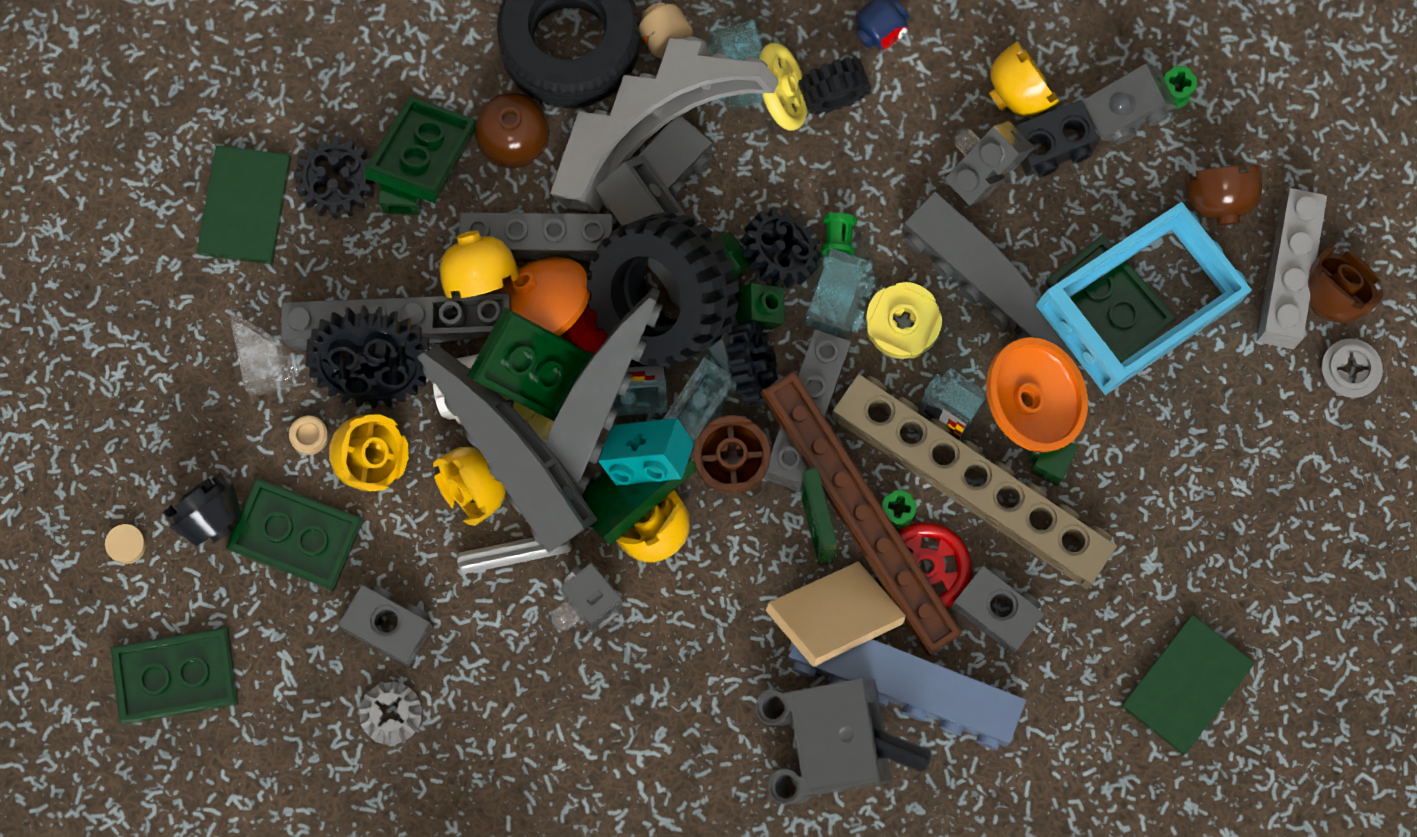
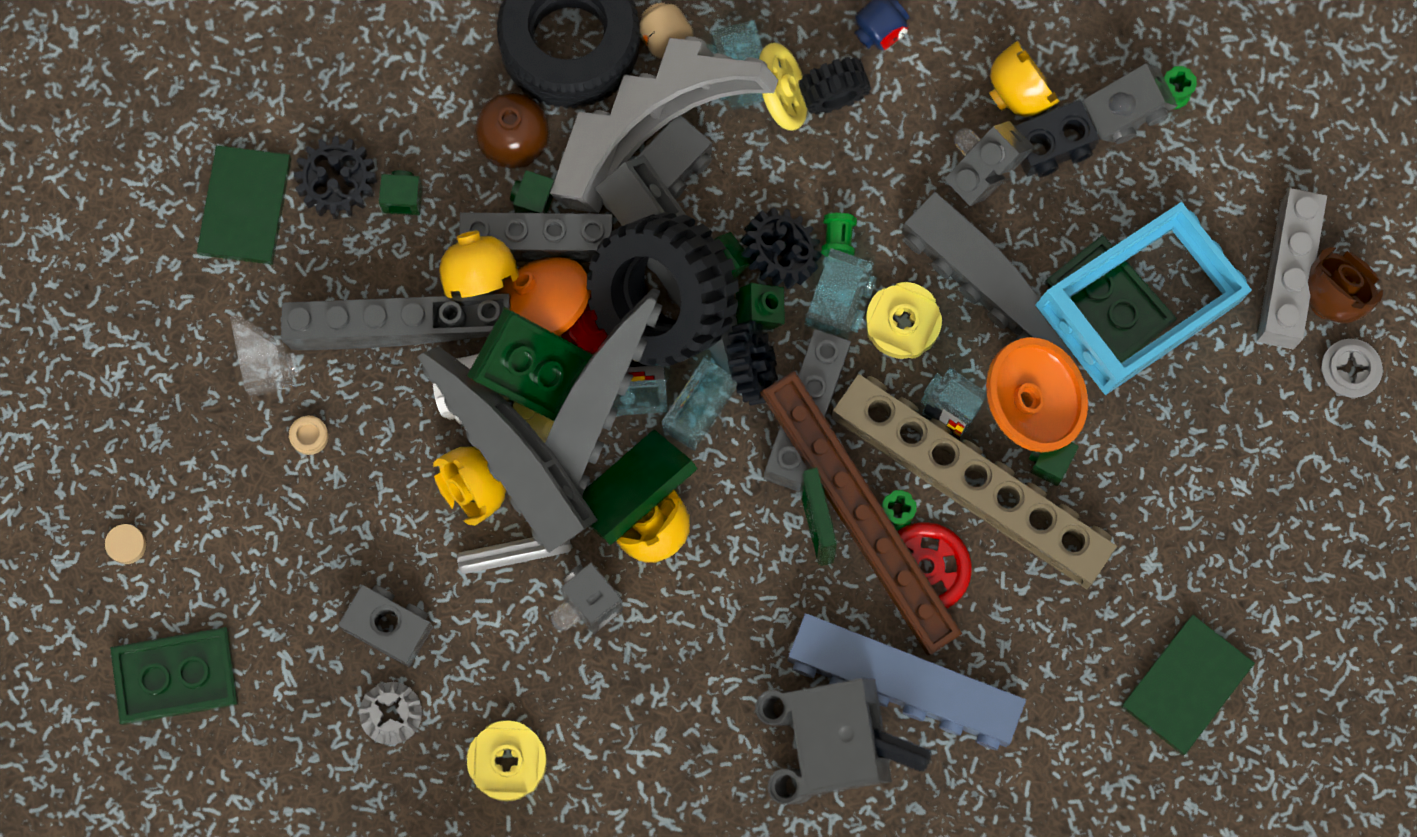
black cone [162,472,242,546] -> none
dark green tile [226,478,364,591] -> none
black gear [305,306,431,409] -> none
yellow cylinder [329,414,408,491] -> none
dark green tile [364,95,477,203] -> none
teal brick [598,418,695,485] -> none
reddish brown cylinder [693,415,771,495] -> none
tan tile [766,561,906,667] -> none
dark grey brick [951,566,1045,655] -> none
reddish brown cylinder [1185,165,1262,225] -> none
none -> light yellow plate [467,721,547,801]
none -> dark green plate [510,170,554,213]

